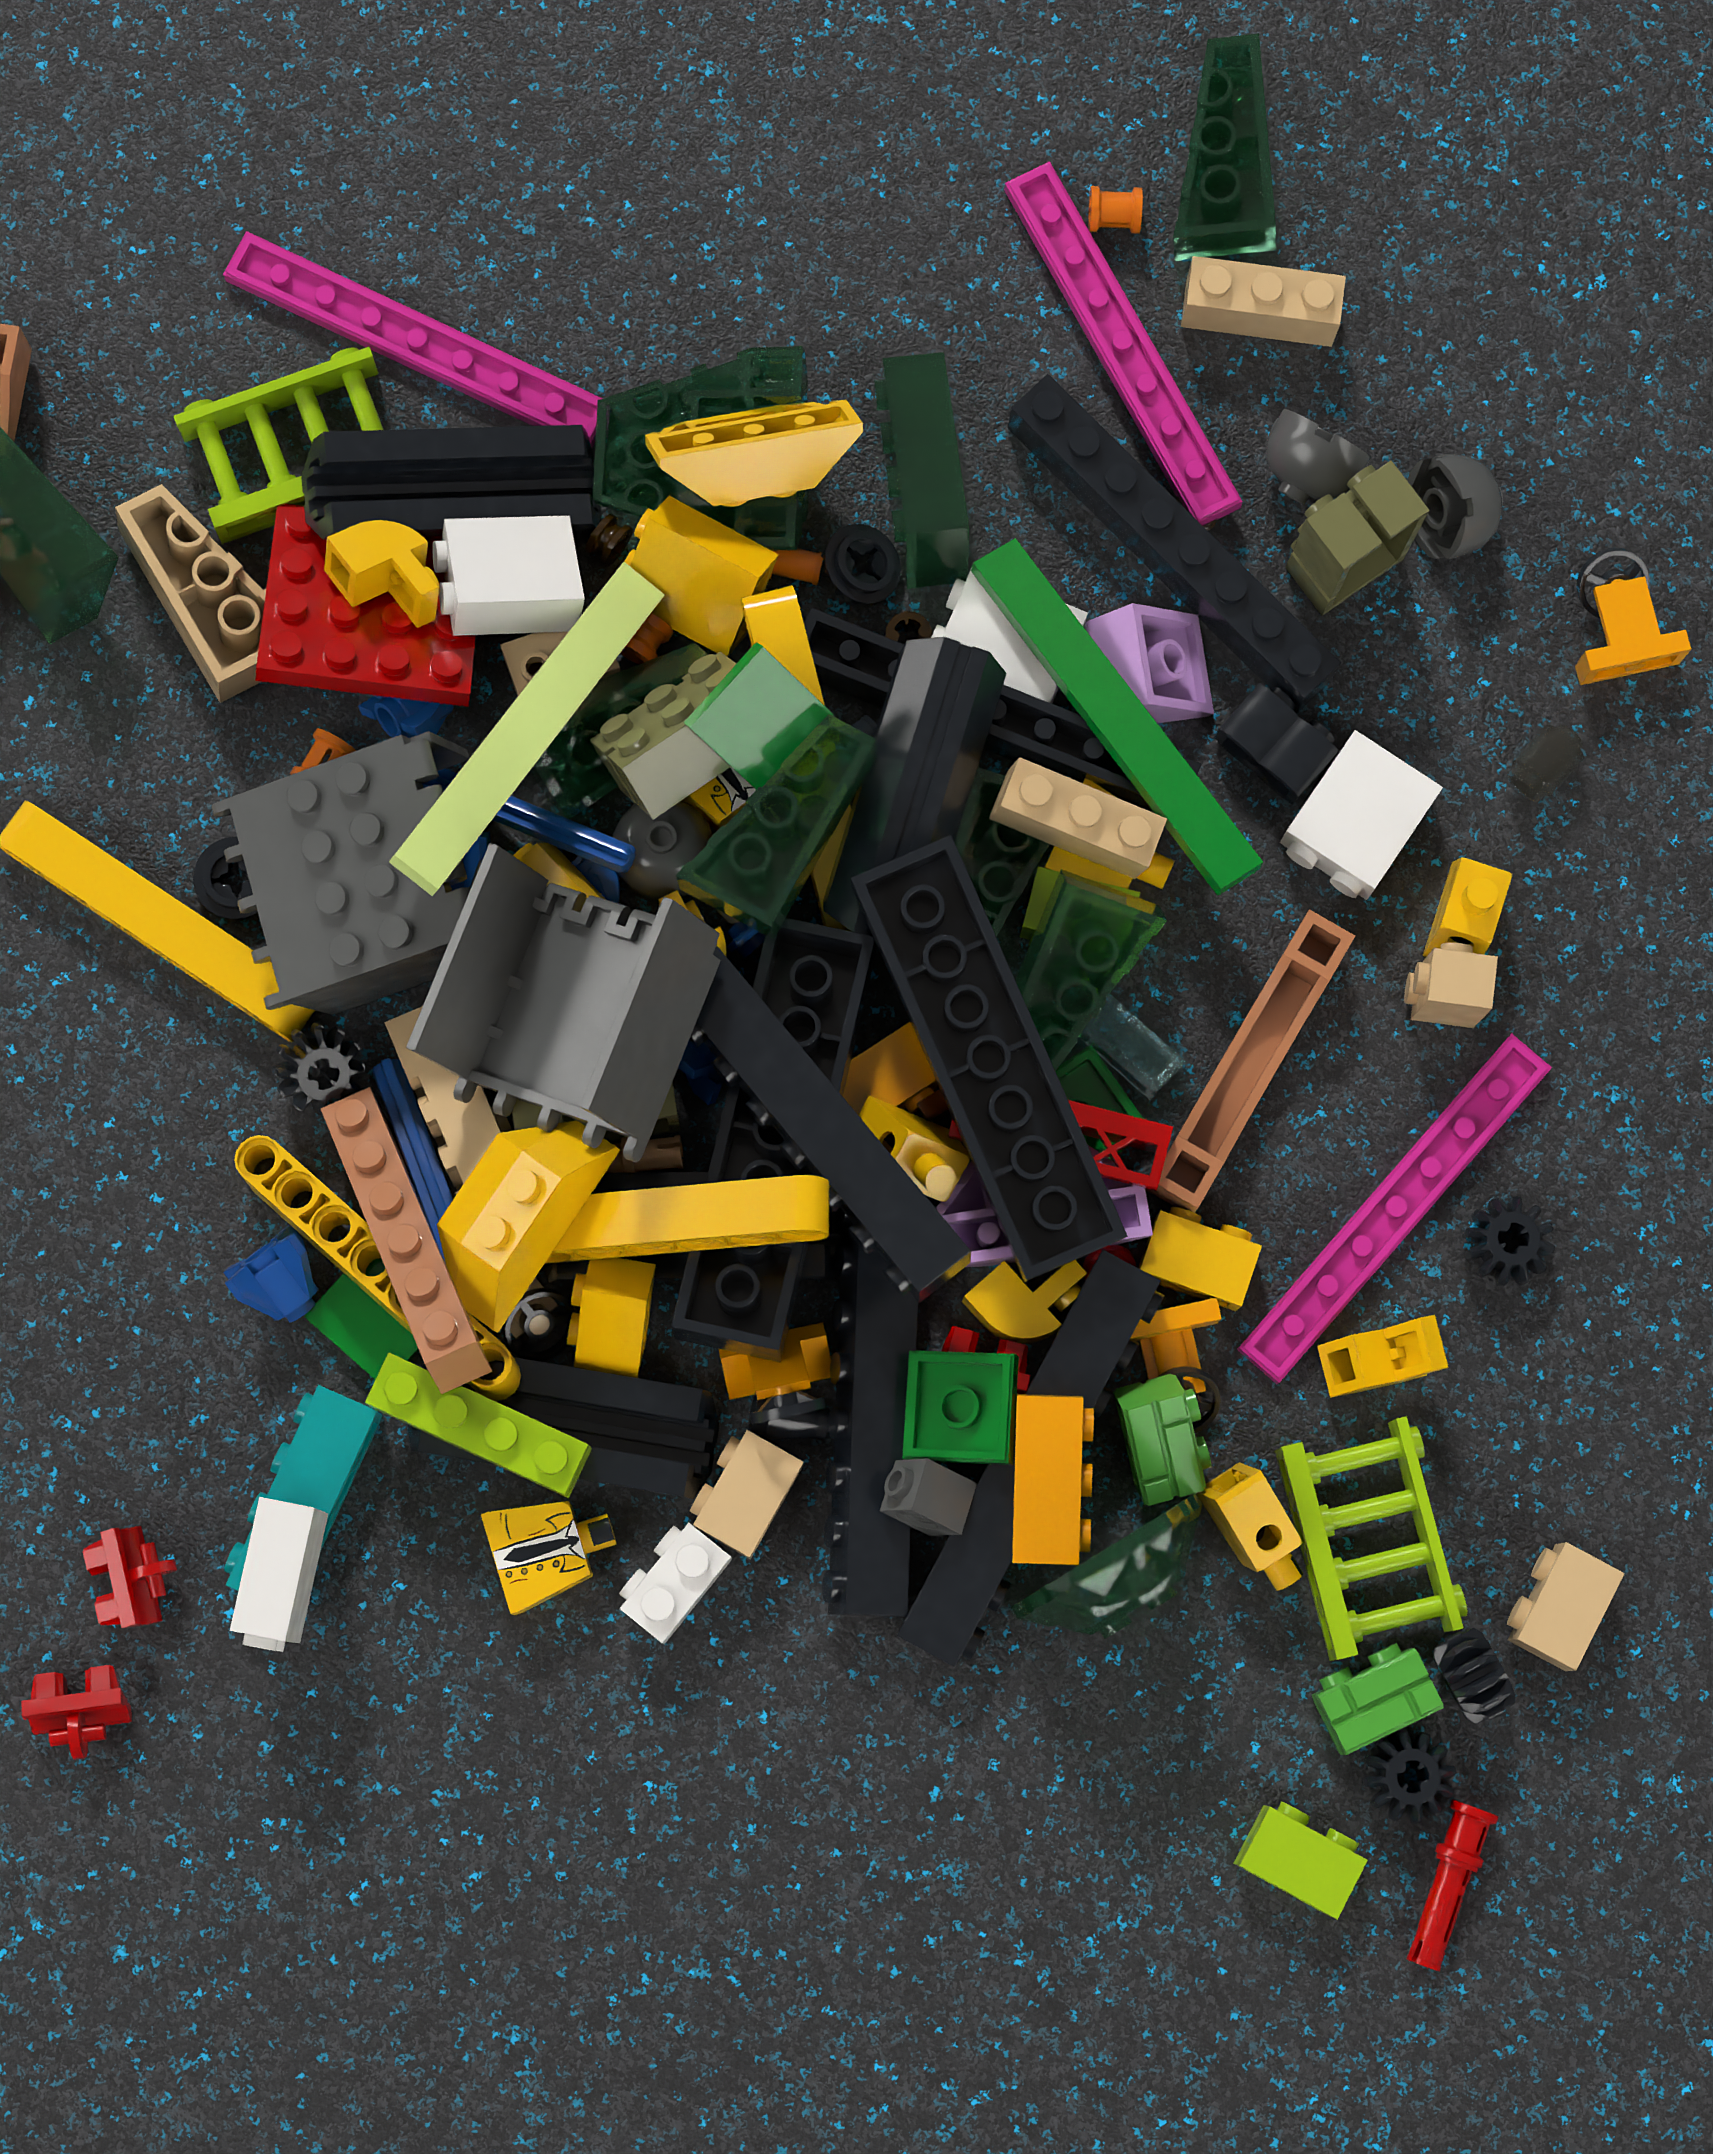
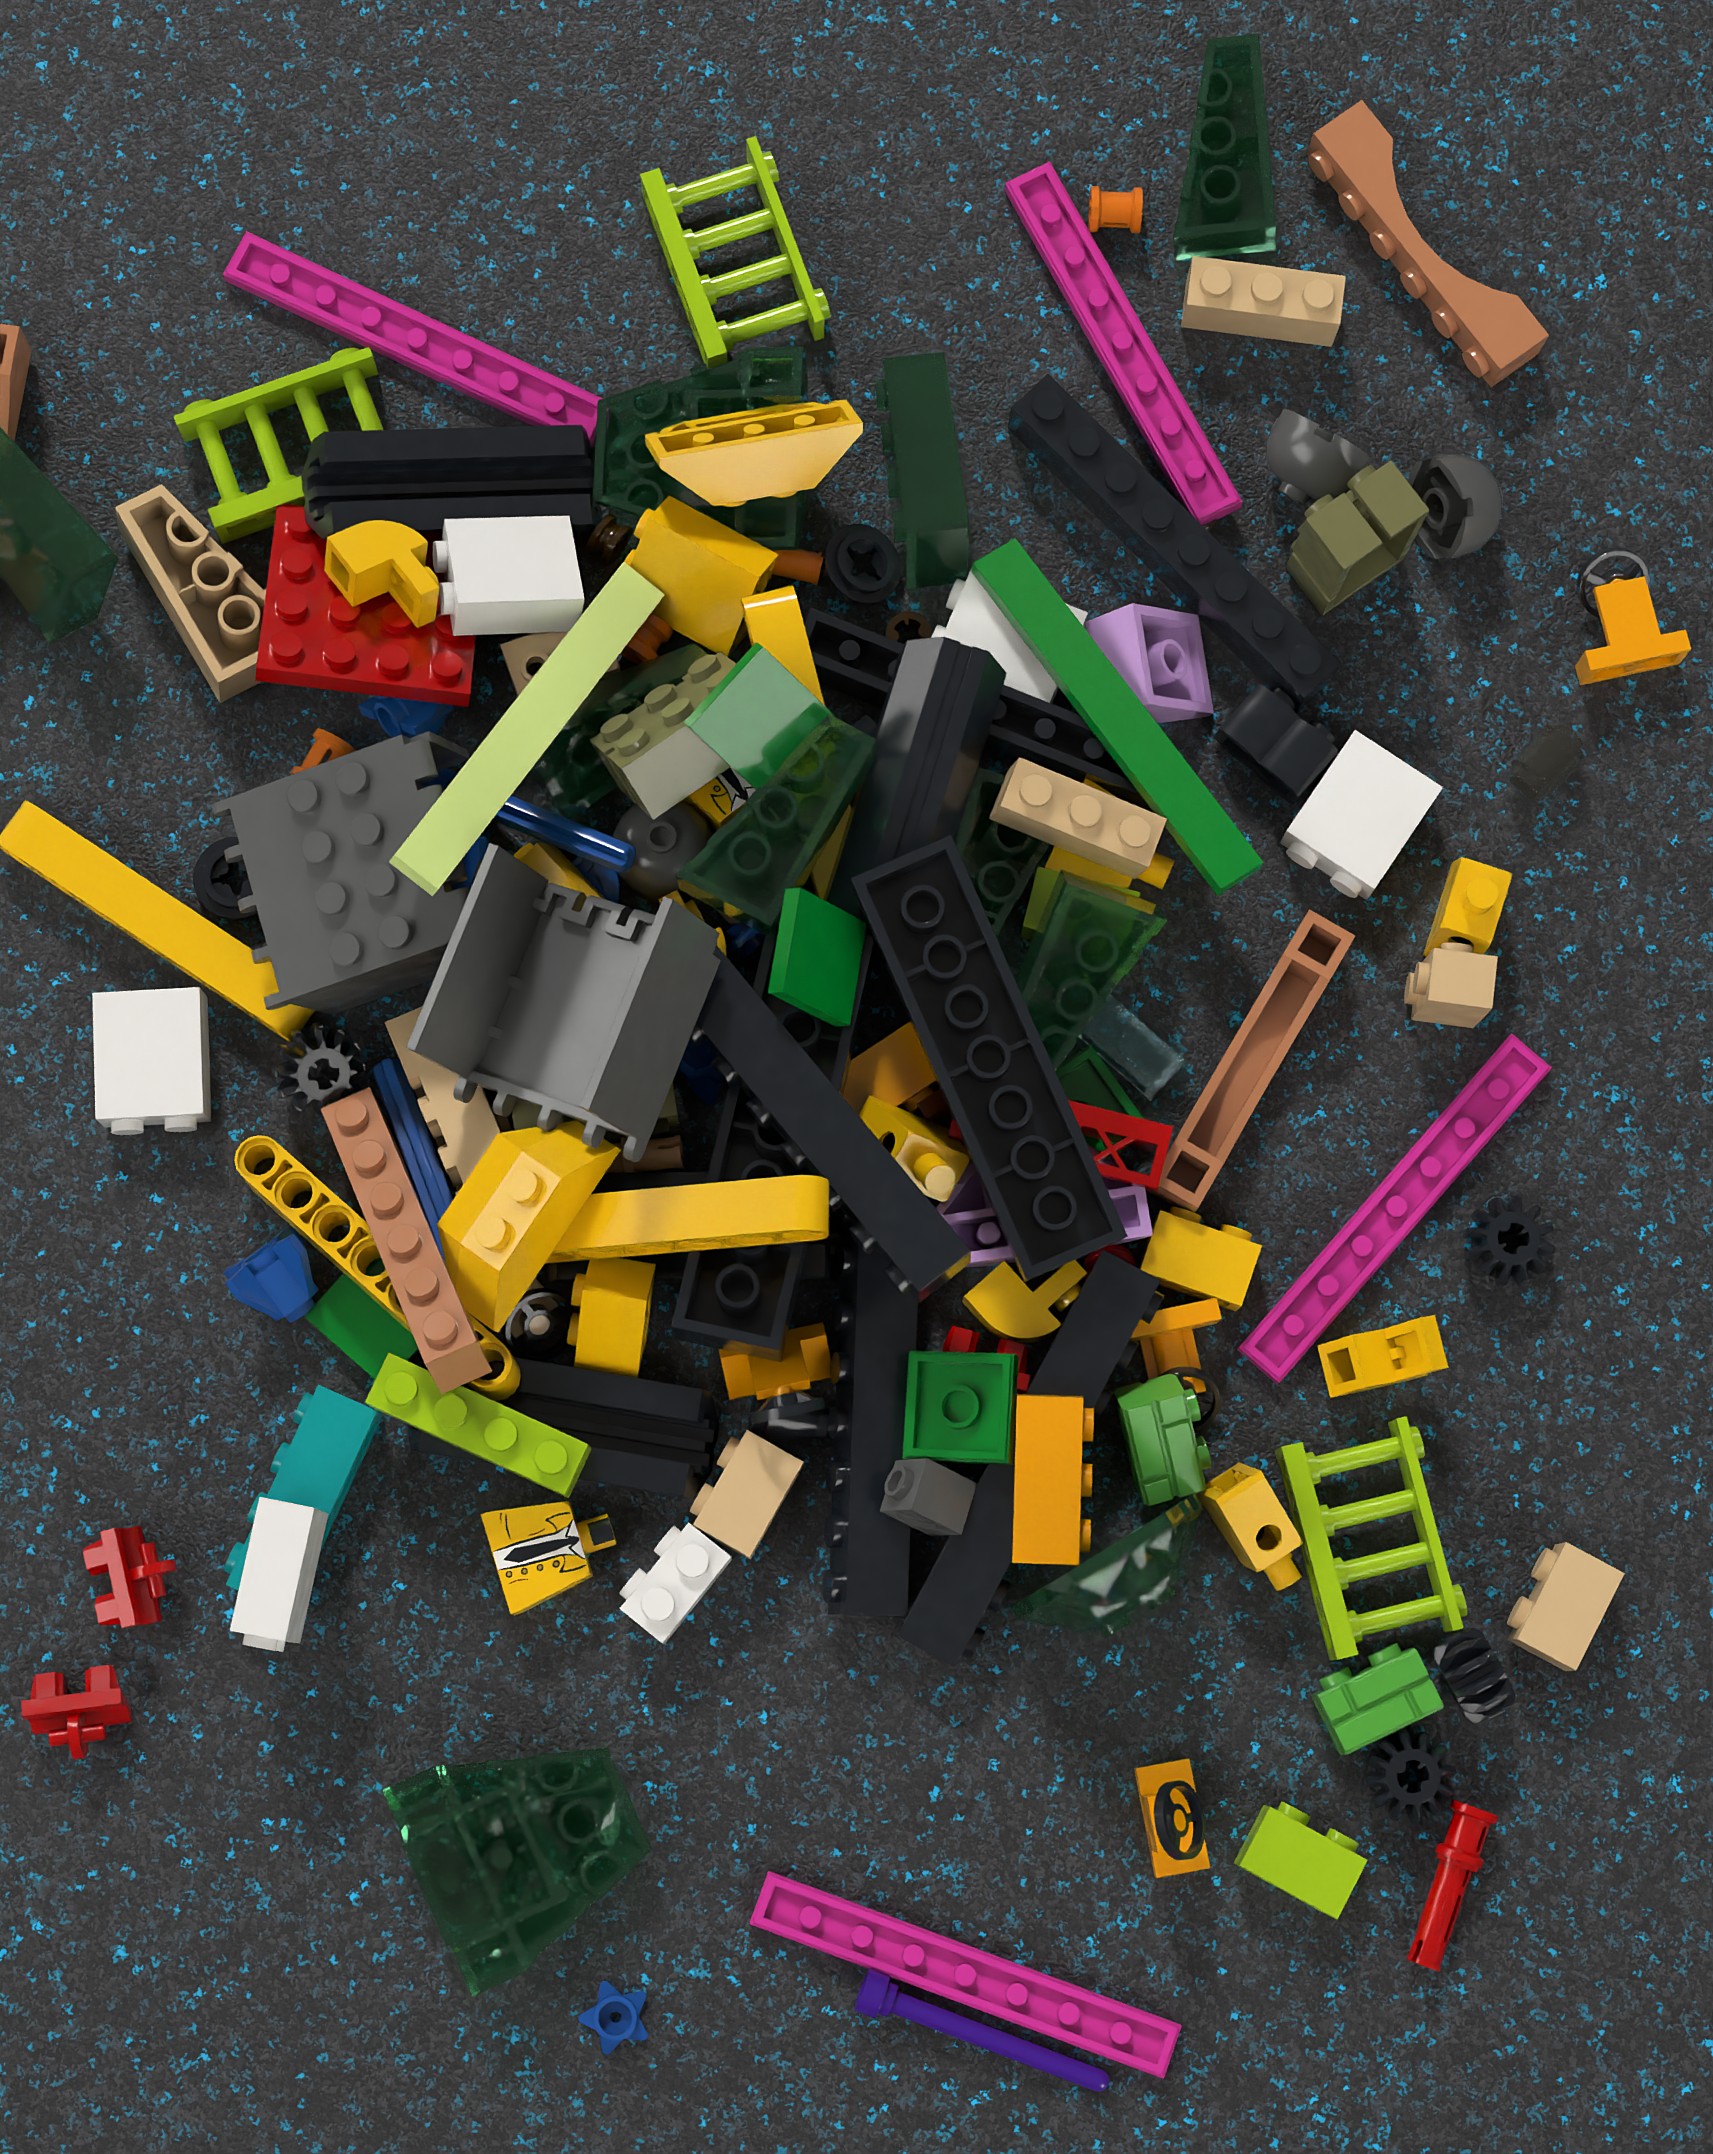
none -> white brick [92,987,211,1135]
none -> clear green wedge [382,1747,652,1997]
none -> blue plate [578,1981,648,2054]
none -> lime fence [640,136,831,376]
none -> dark pink tile [749,1871,1182,2079]
none -> green tile [768,887,867,1027]
none -> dark purple piece [854,1969,1109,2092]
none -> piece [1134,1758,1210,1878]
none -> nougat arch [1307,100,1549,387]

